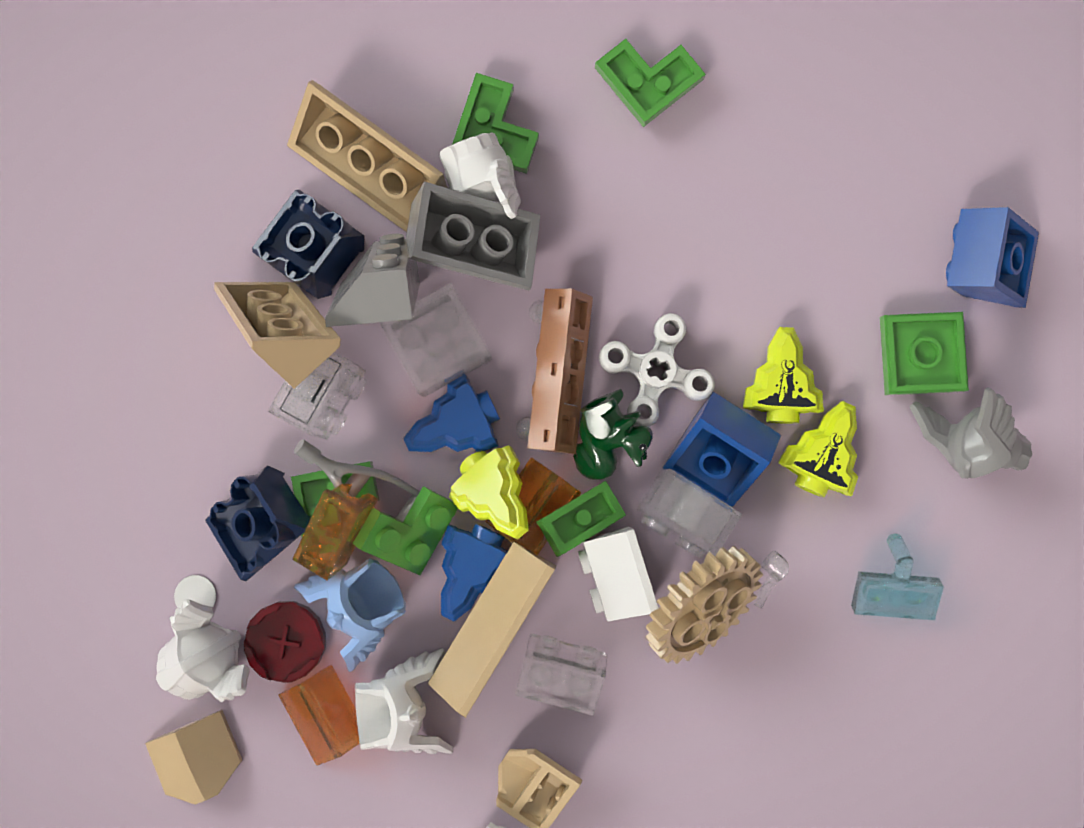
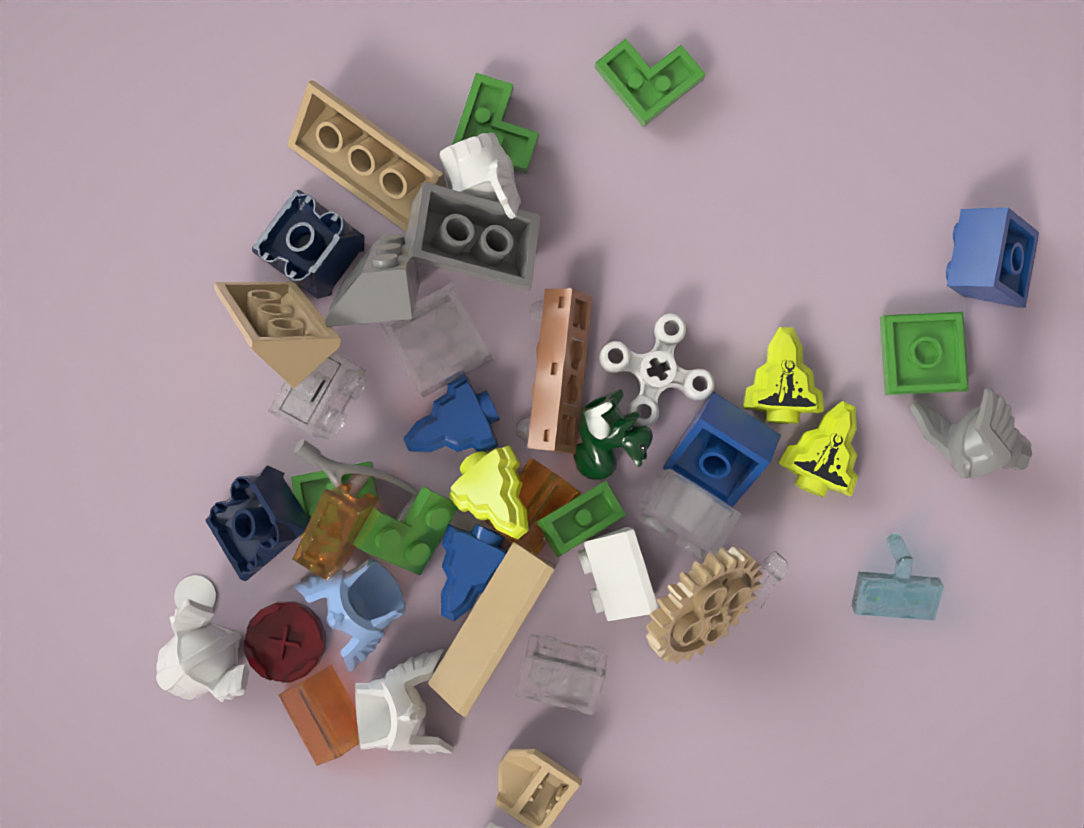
tan slope [145,710,242,805] -> none

